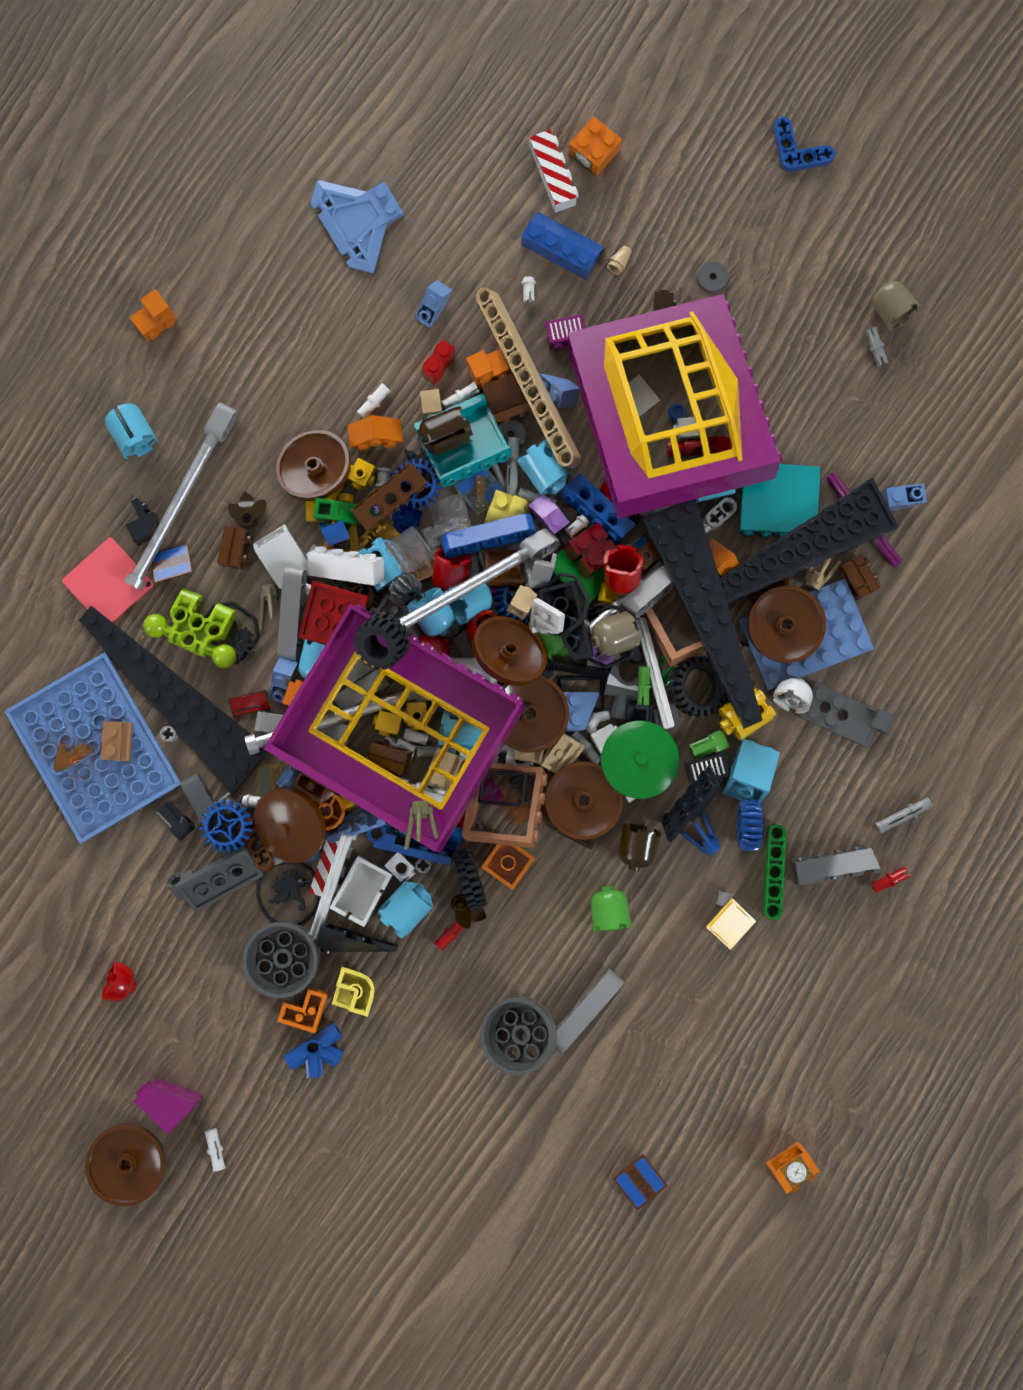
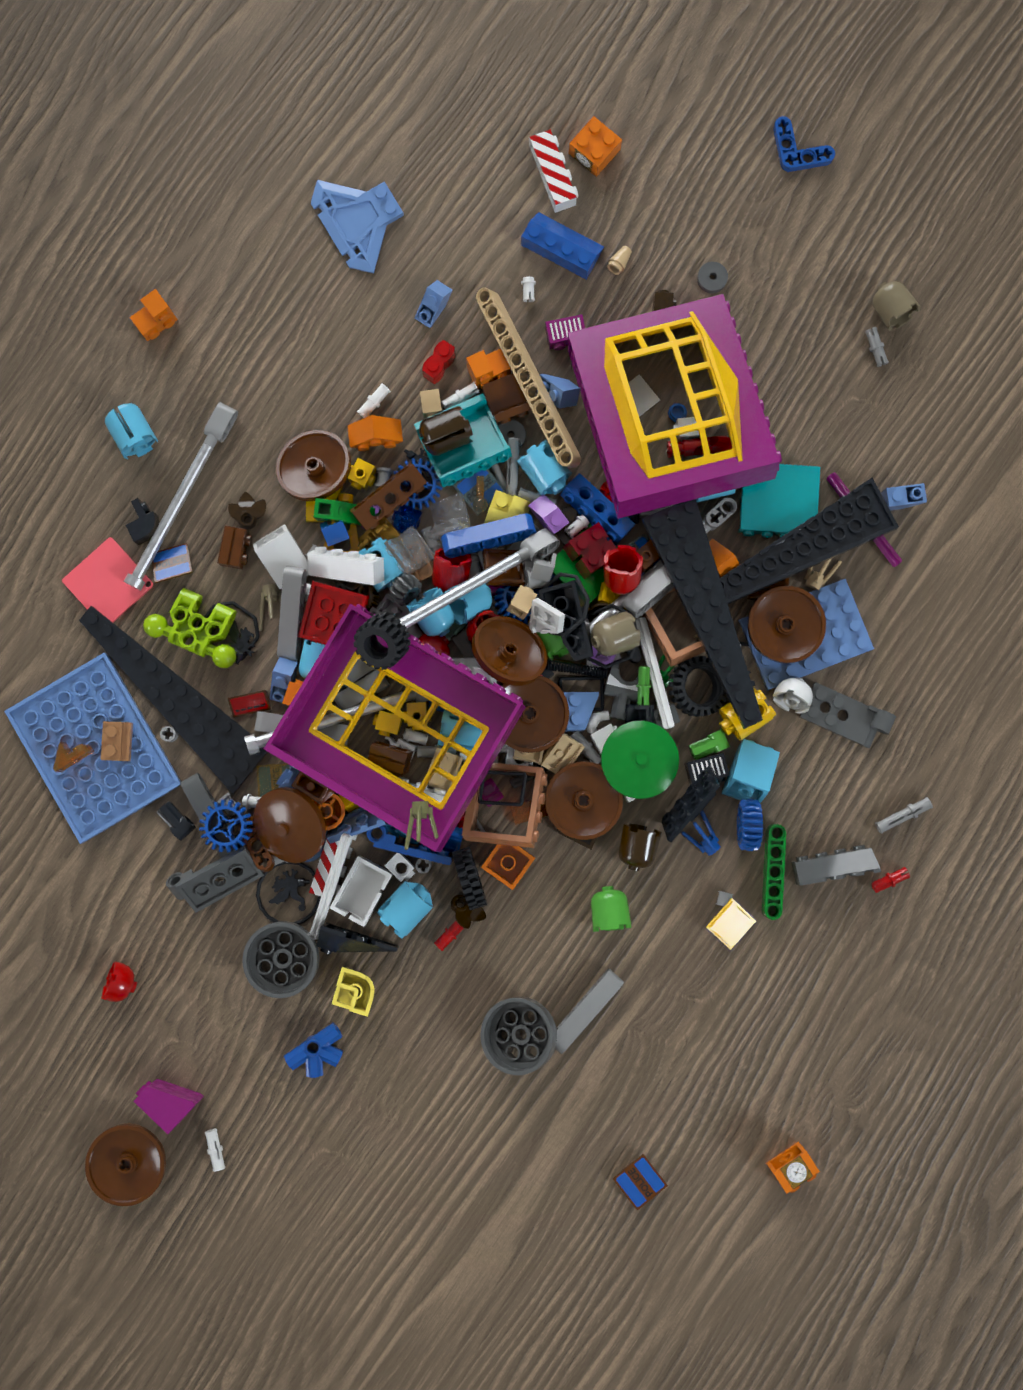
orange brick [277,986,330,1033] -> none
reddish brown brick [838,555,880,601] -> none

